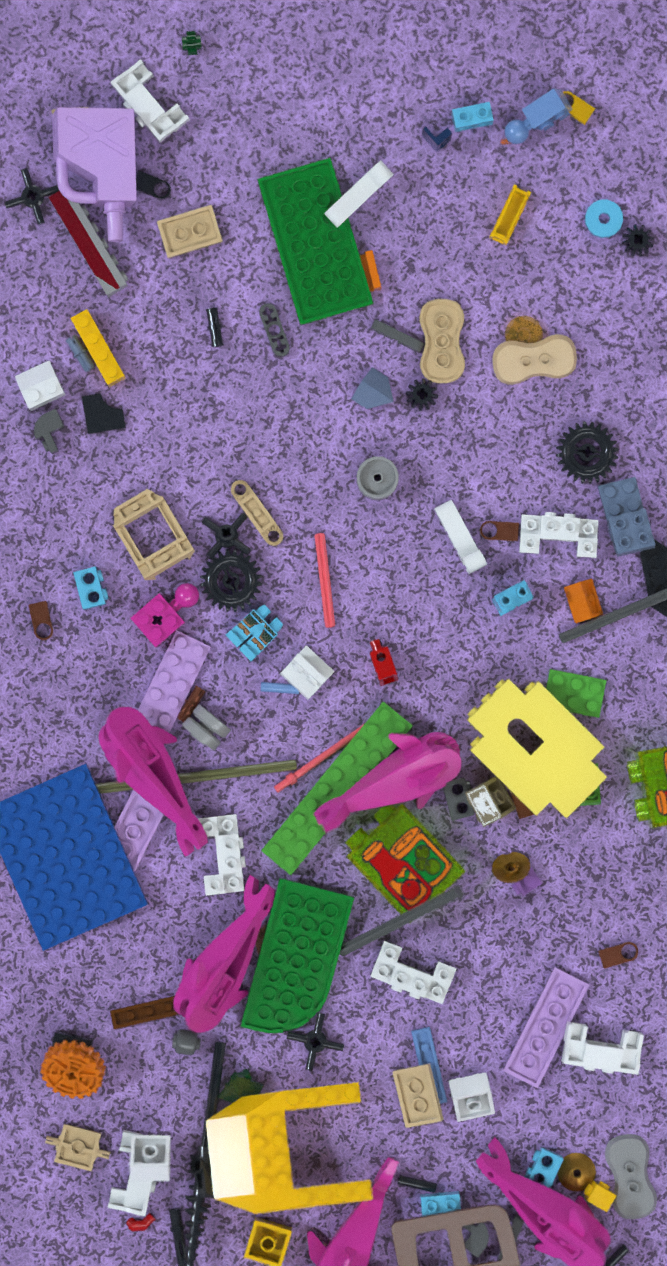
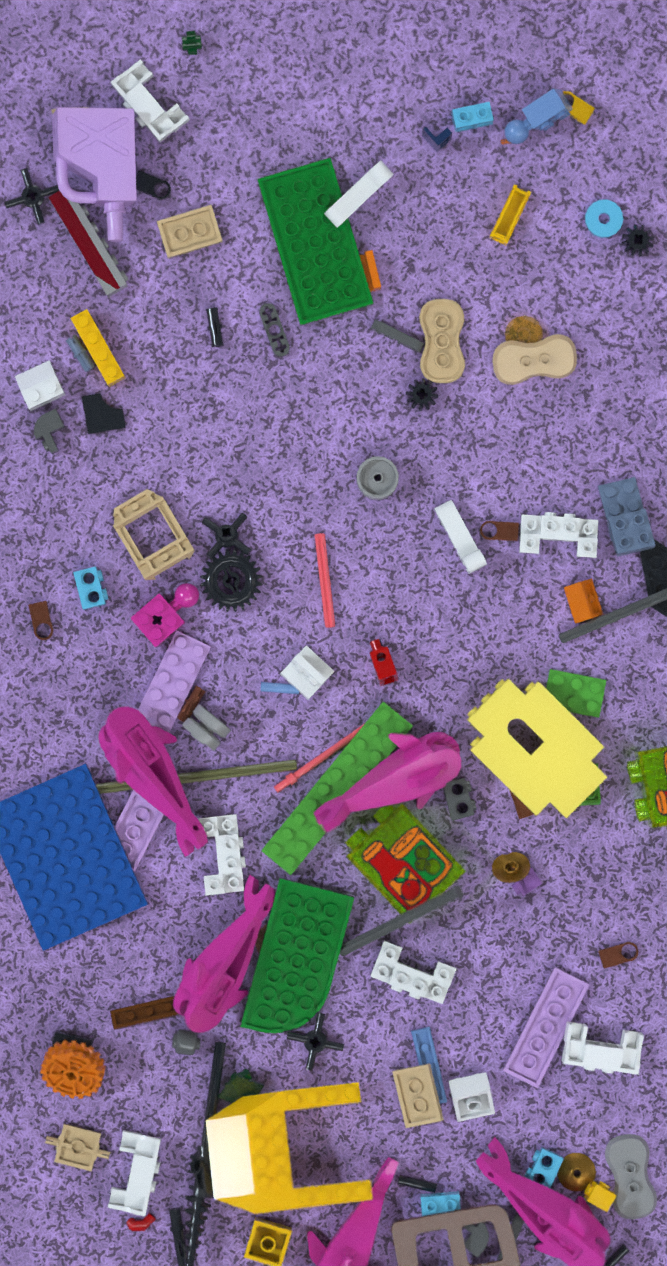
white slope [130,1135,170,1181] -> none
medium azure hips [226,605,284,662] -> none
tan plate [231,480,283,546] -> none
sand blue slope [351,367,394,409] -> none
dark tan brick [465,776,516,827] -> none
medium azure hips [491,580,533,616] -> none
black gear [556,421,619,484] -> none

